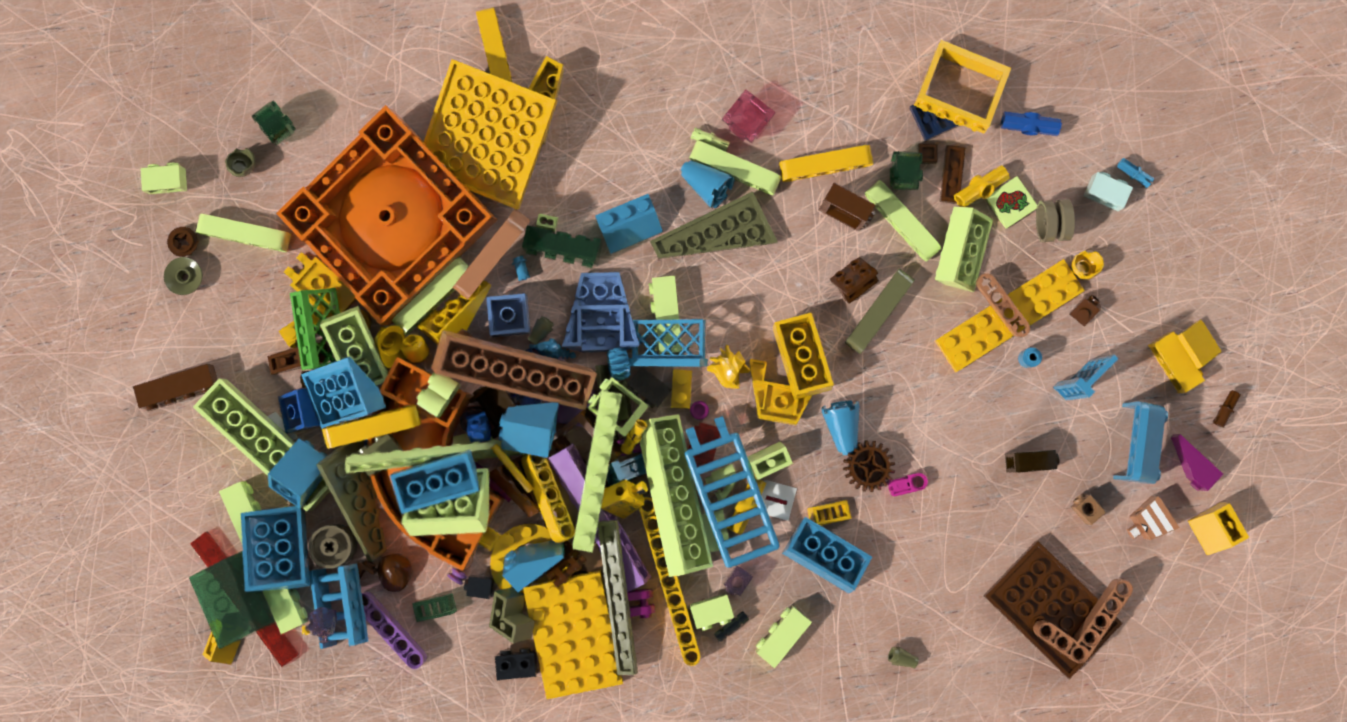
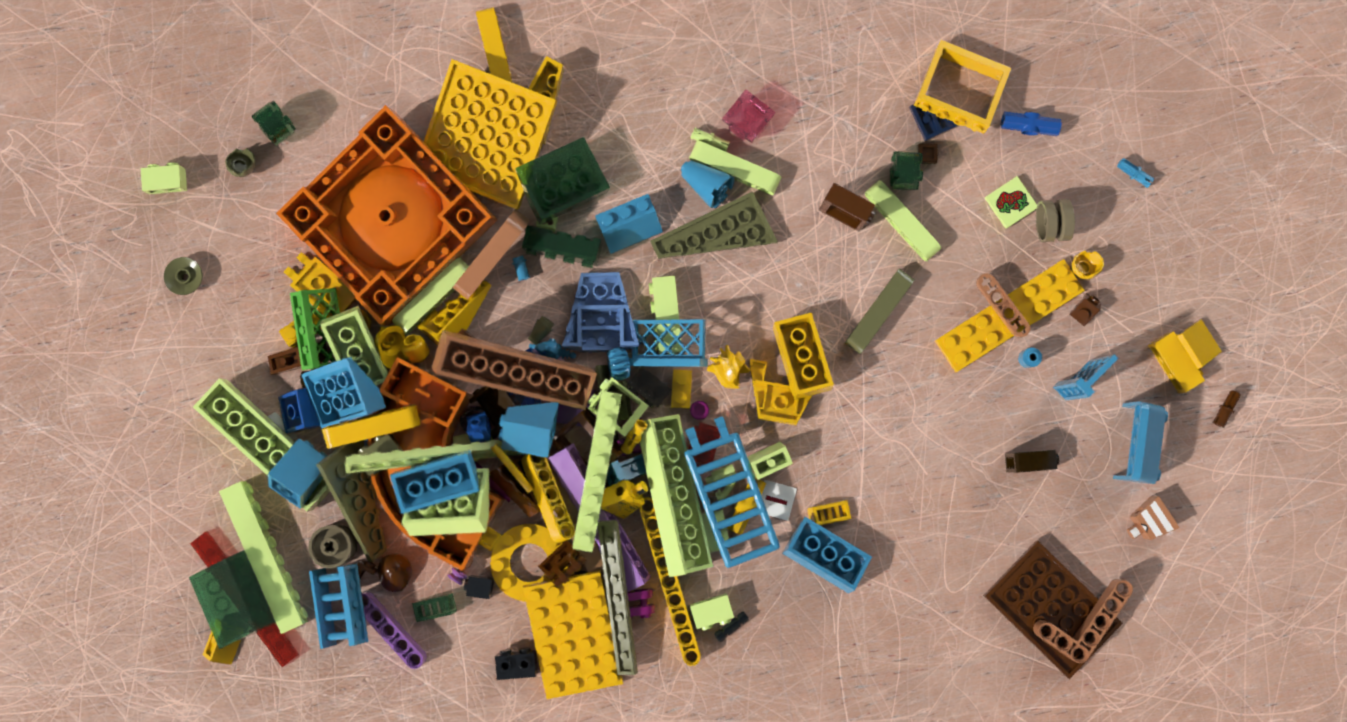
reddish brown brick [133,364,218,411] -> none
reddish brown gear [167,227,199,257] -> none
yellowish green beam [196,214,291,252] -> none
dark azure slope [241,506,310,592] -> none
clear purple piece [302,607,337,643] -> none
yellowish green brick [417,372,461,418] -> none
medium blue brick [486,293,531,337] -> none
olive brick [489,587,534,643] -> none
dark azure slope [503,540,564,592] -> none
clear purple brick [723,565,753,596] -> none
yellowish green brick [755,606,812,668] -> none
yellow beam [779,145,874,182] -> none
dark azure cone [821,401,860,455] -> none
reddish brown bracket [830,257,879,304] -> none
reddish brown gear [843,440,895,492] -> none
dark pink piece [887,473,928,497] -> none
olive cone [888,646,919,669] -> none
yellowish green slope [935,207,993,292] -> none
reddish brown tile [939,145,966,204] -> none
yellow piece [954,165,1010,207] -> none
medium nougat brick [1071,494,1106,525] -> none
light aqua brick [1083,172,1133,211] -> none
magenta slope [1171,434,1223,491] -> none
yellow slope [1187,502,1249,555] -> none
none -> clear green slope [515,137,610,225]

